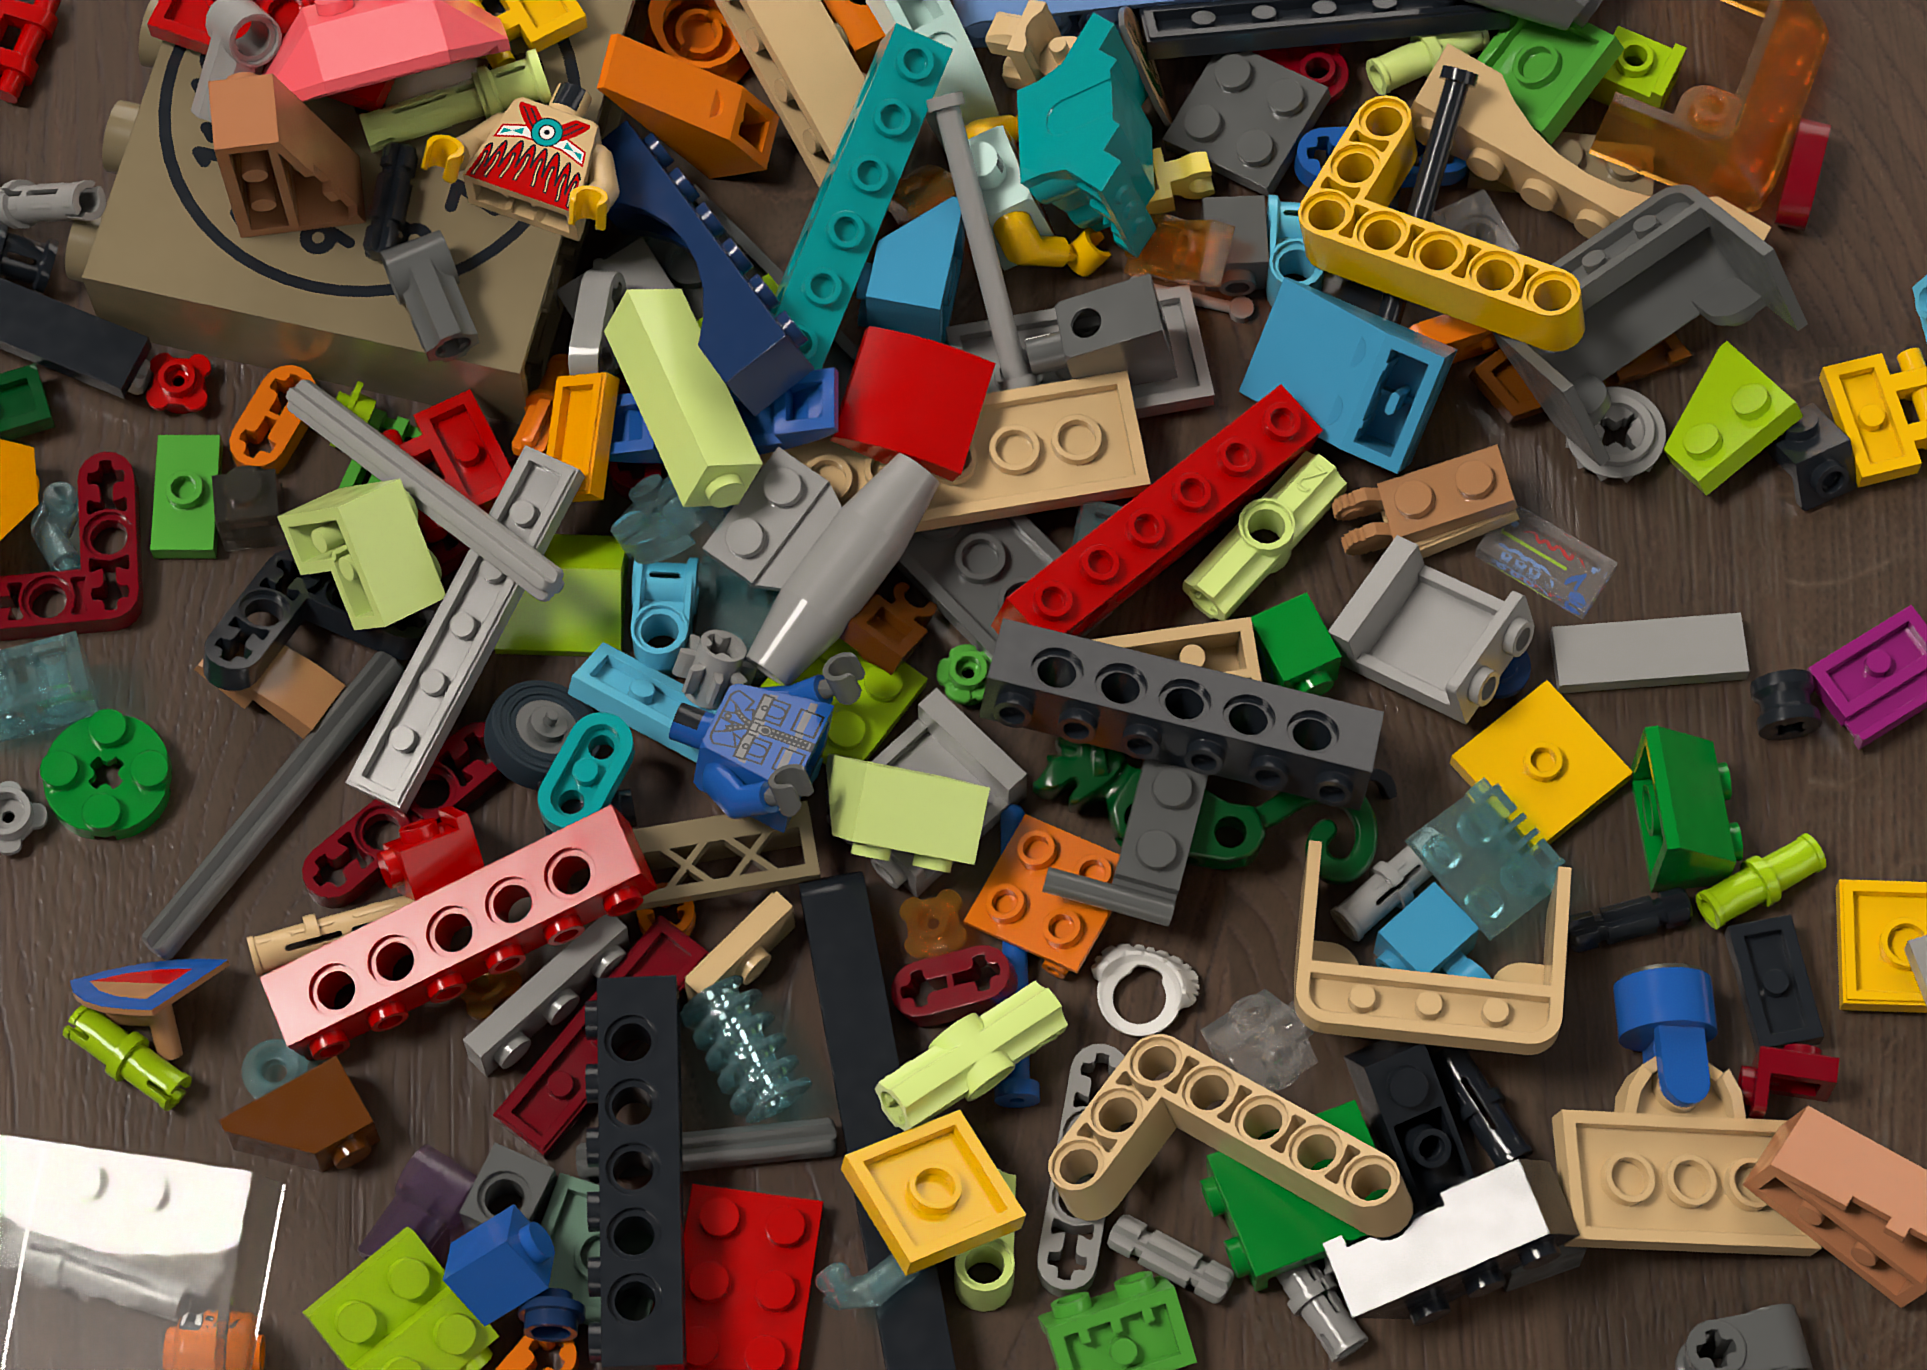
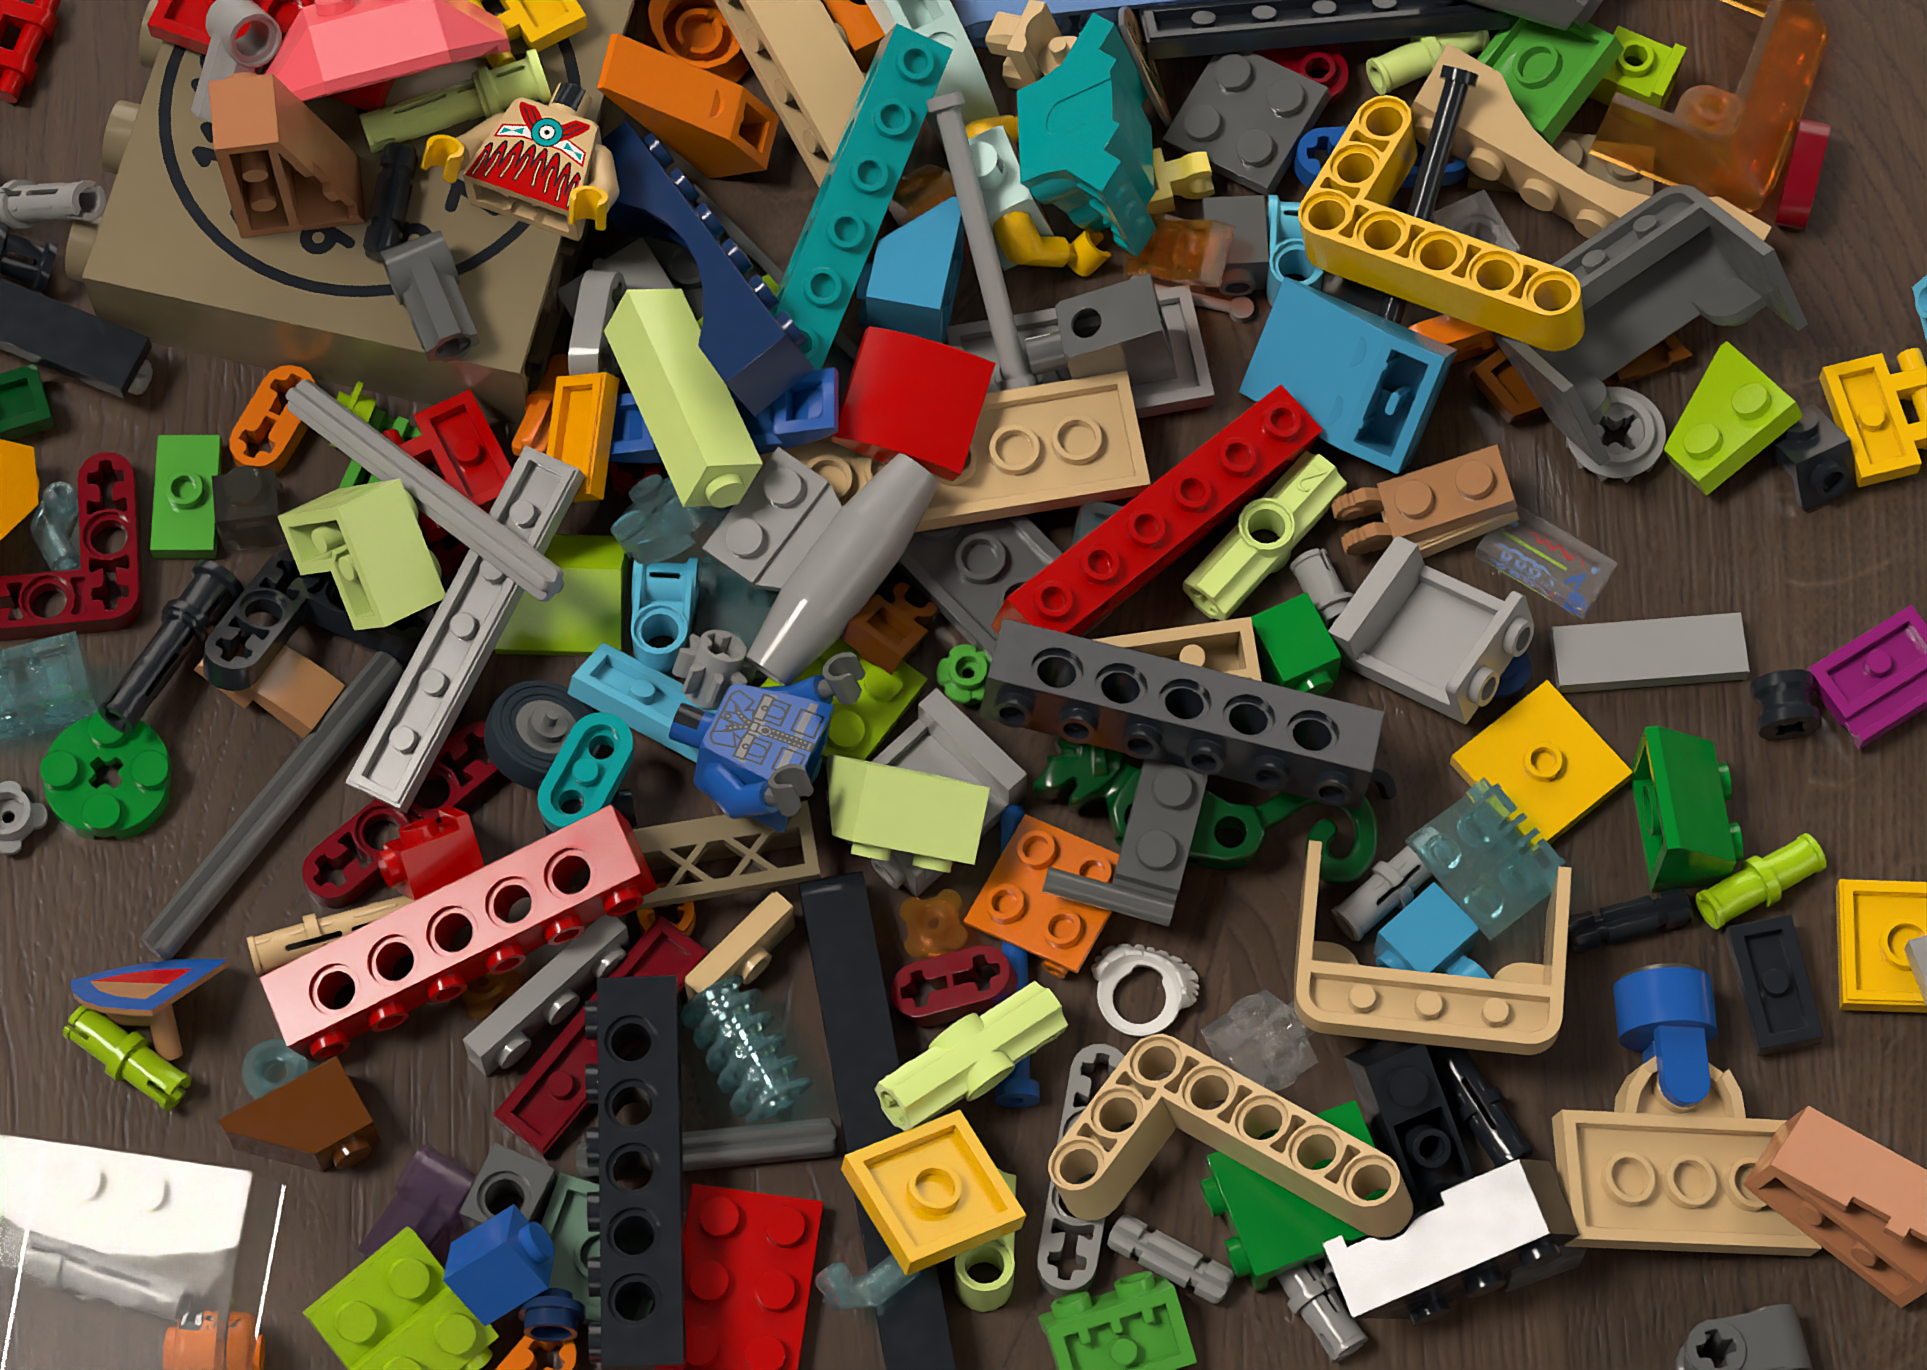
red plate [146,352,212,414] -> none
dark red bracket [1737,1044,1840,1119] -> none
none -> black pin [98,559,244,734]
none -> light grey pin [1290,548,1354,630]

